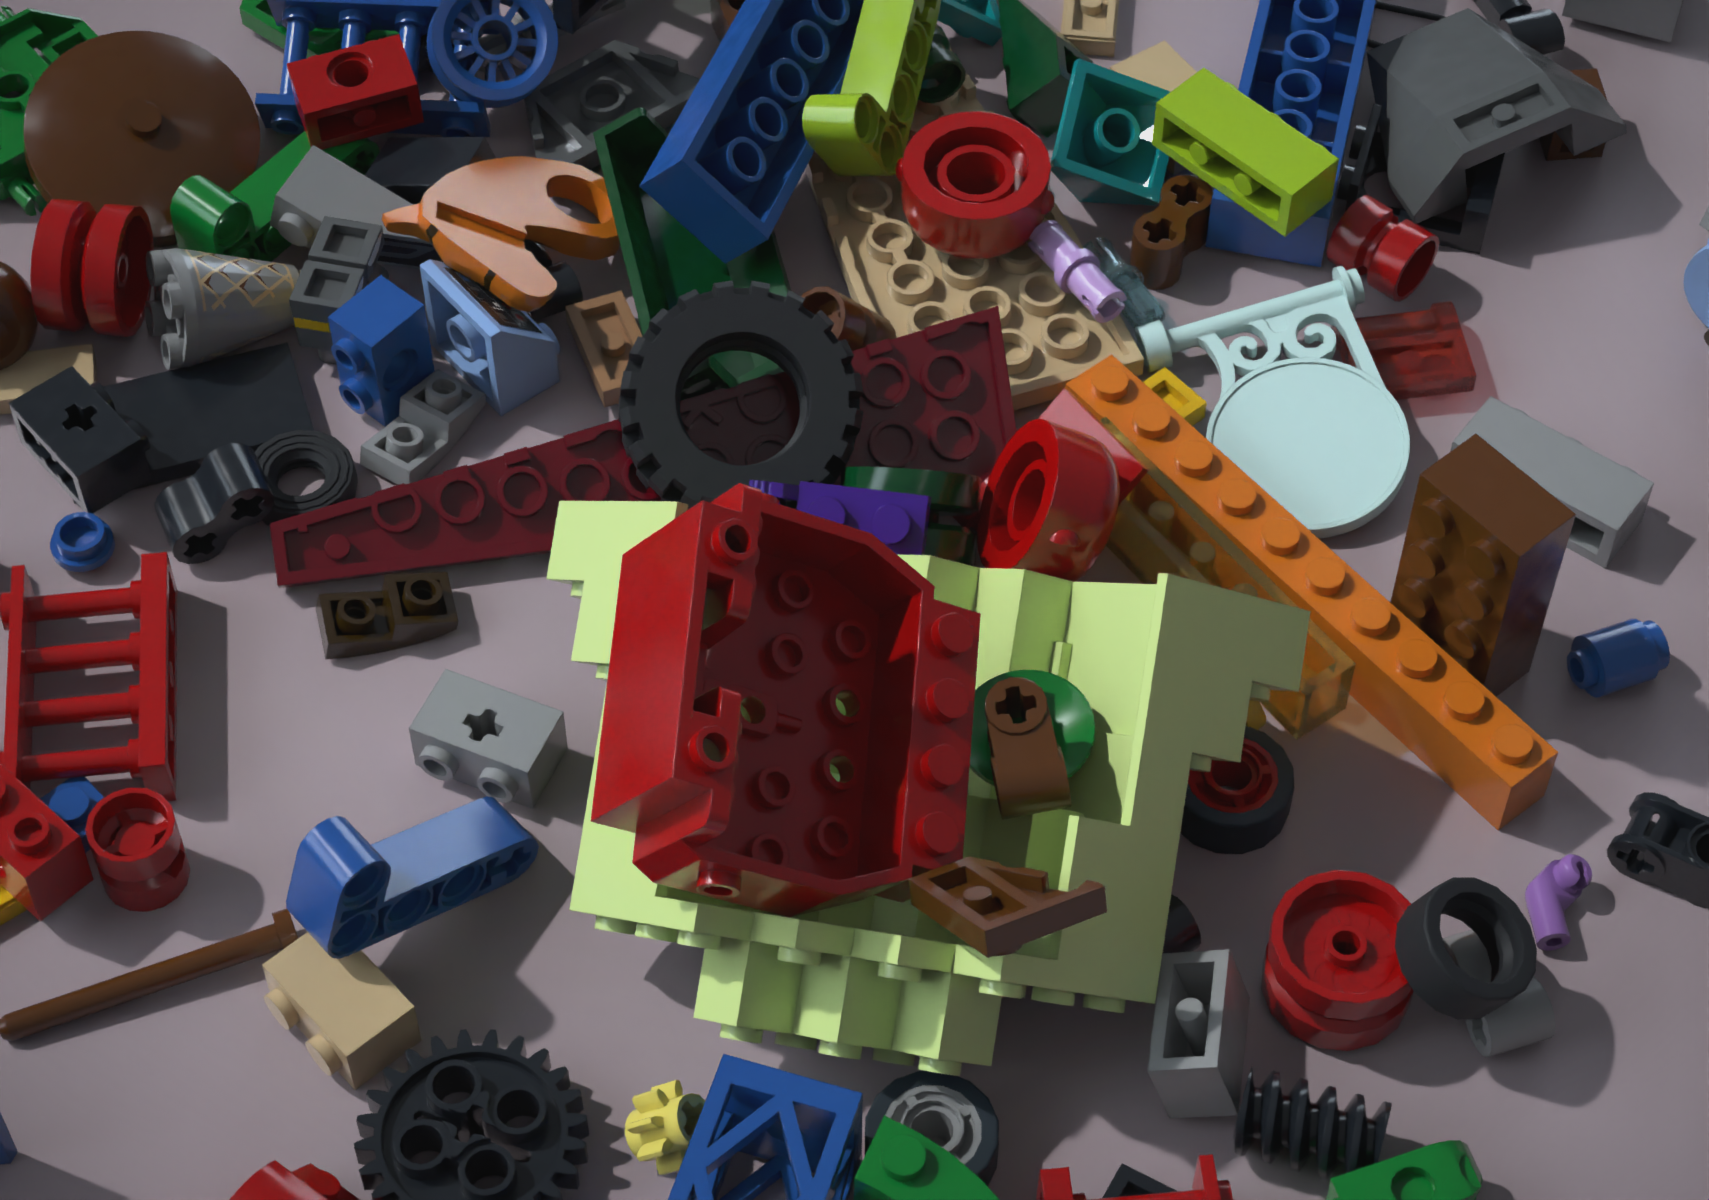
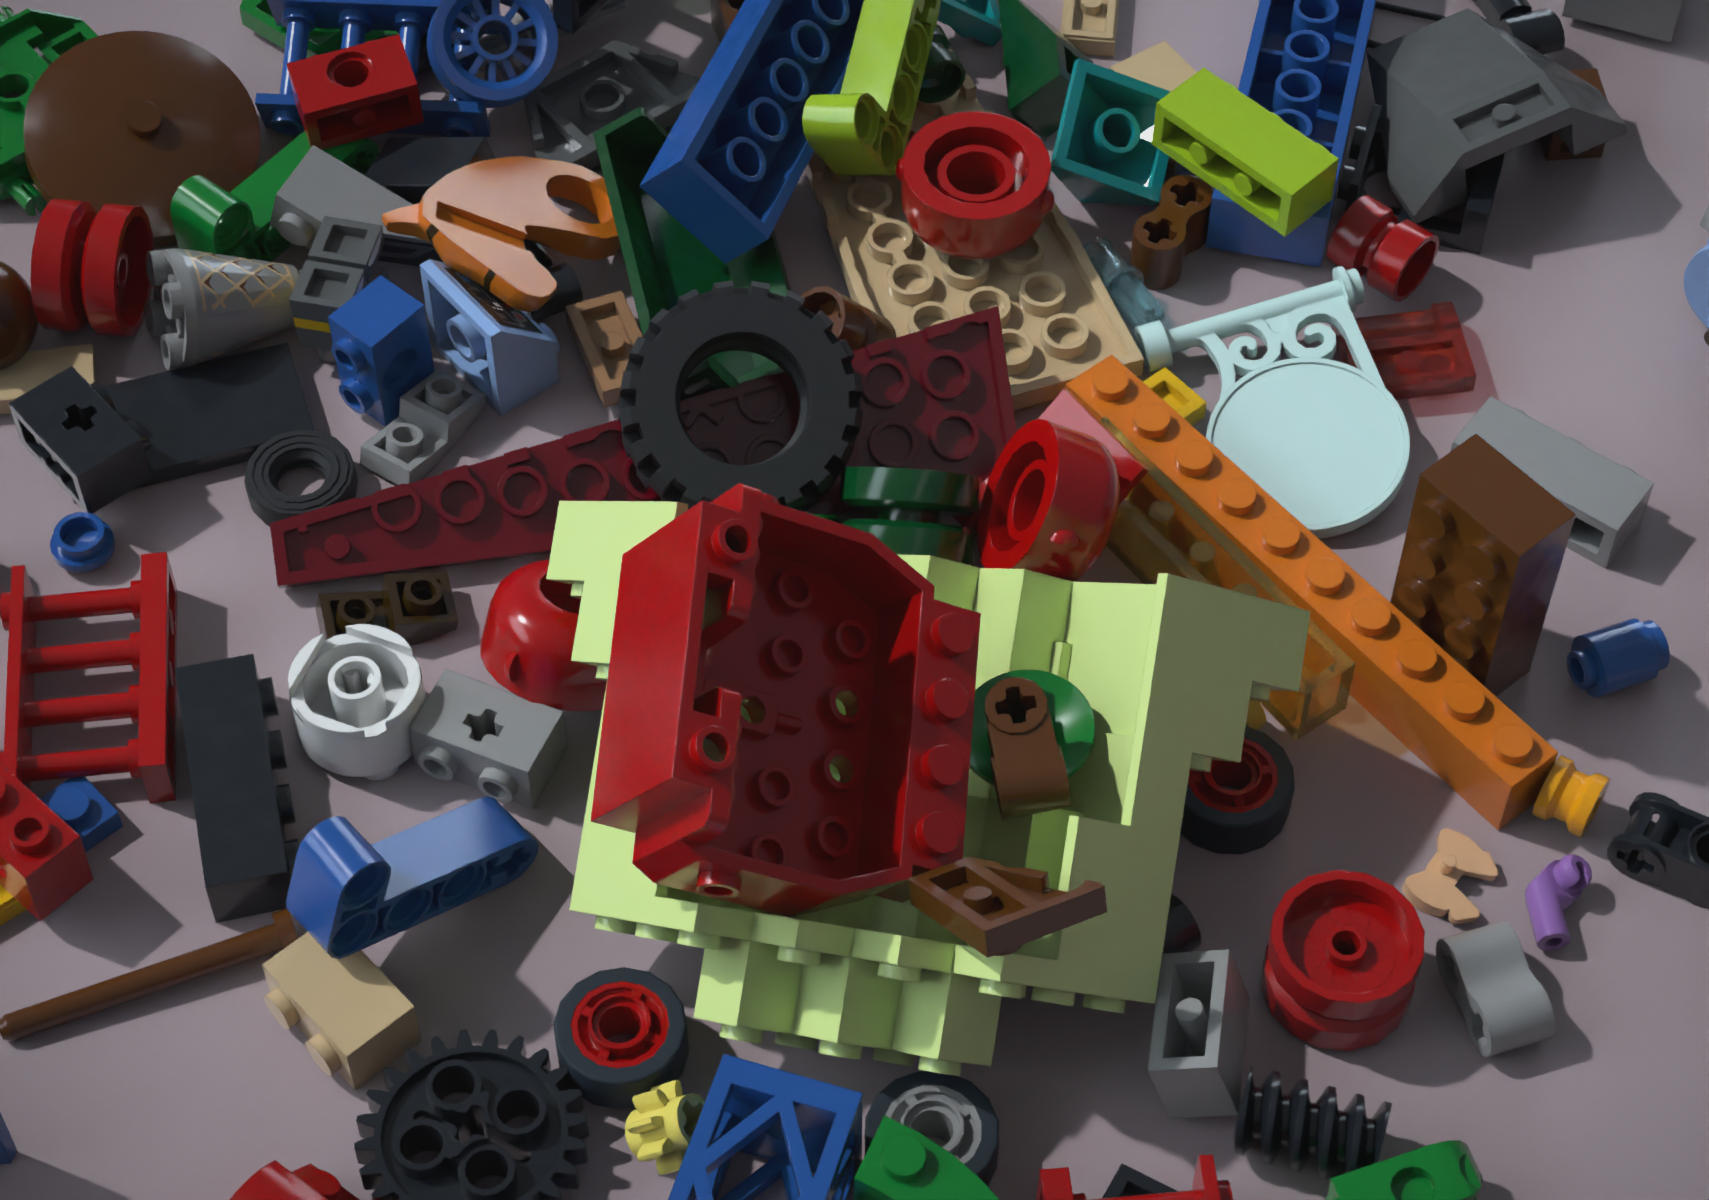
red wheel [85,787,190,912] -> none
black axle [154,443,275,564] -> none
dark purple hinge [749,480,932,555] -> none
lavender pin [1028,220,1127,323] -> none
black tyre [1395,877,1537,1020] -> none
none -> black brick [175,654,300,923]
none -> white brick [288,624,426,781]
none -> red piece [480,559,607,712]
none -> wheel [553,967,689,1110]
none -> light nougat piece [1402,828,1498,925]
none -> light orange wheel [1532,755,1611,838]

